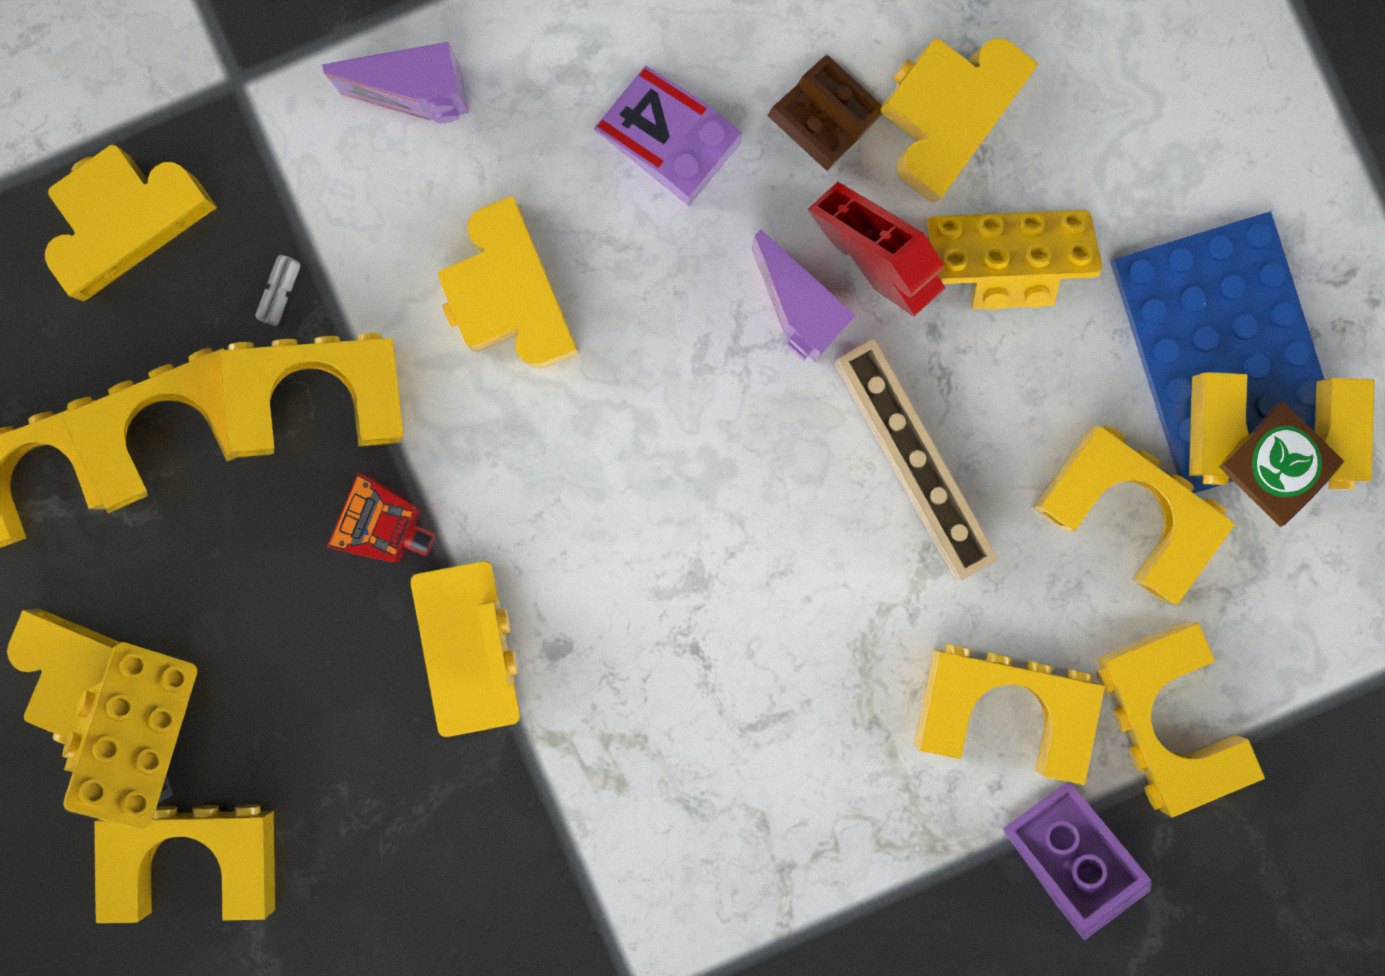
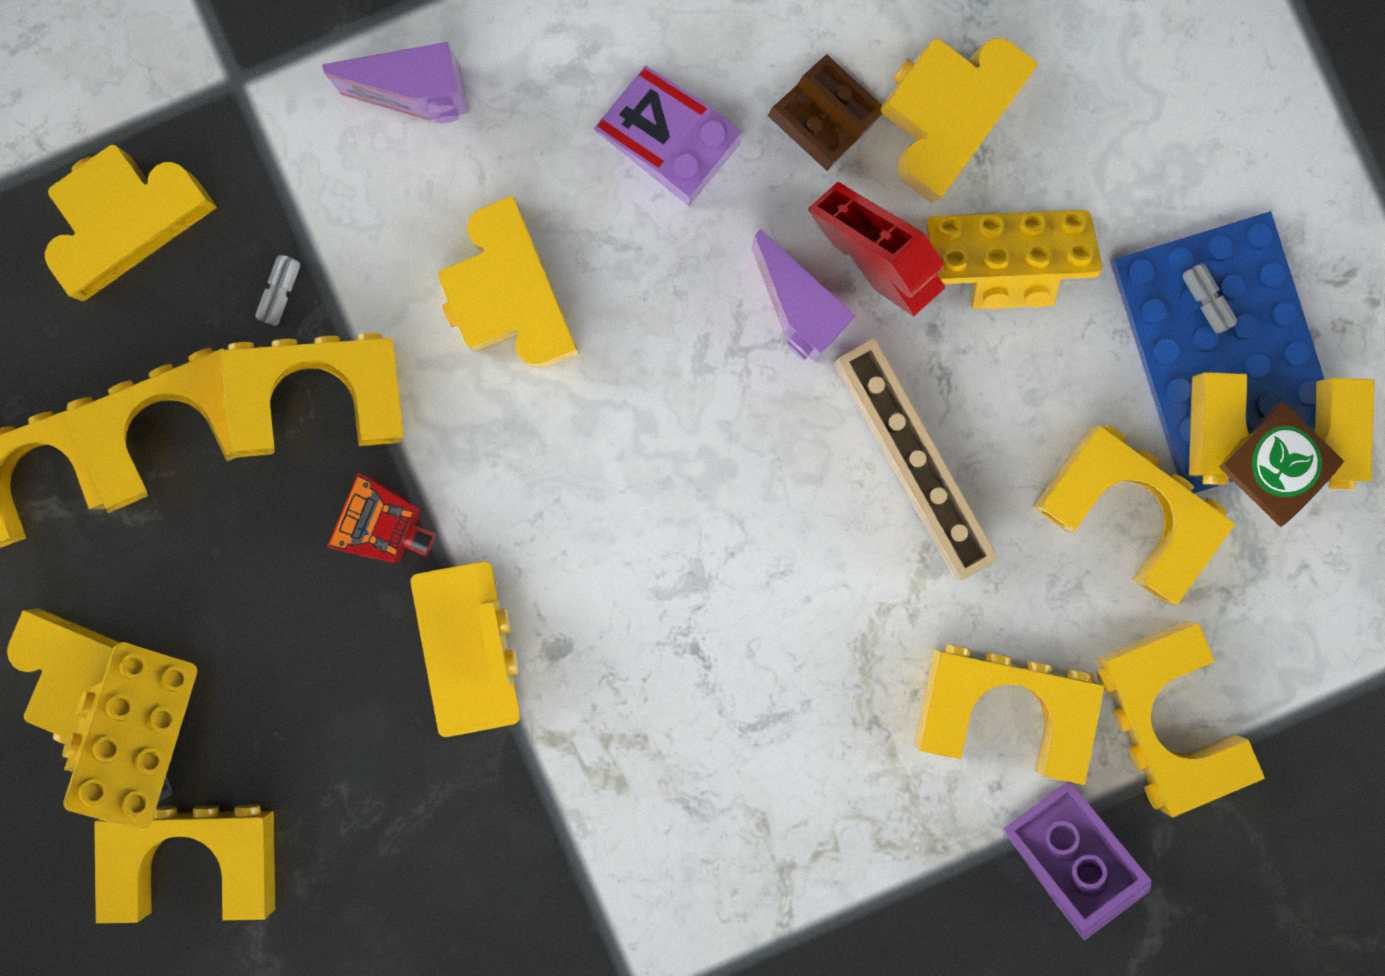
none -> light grey piece [1183,263,1237,333]

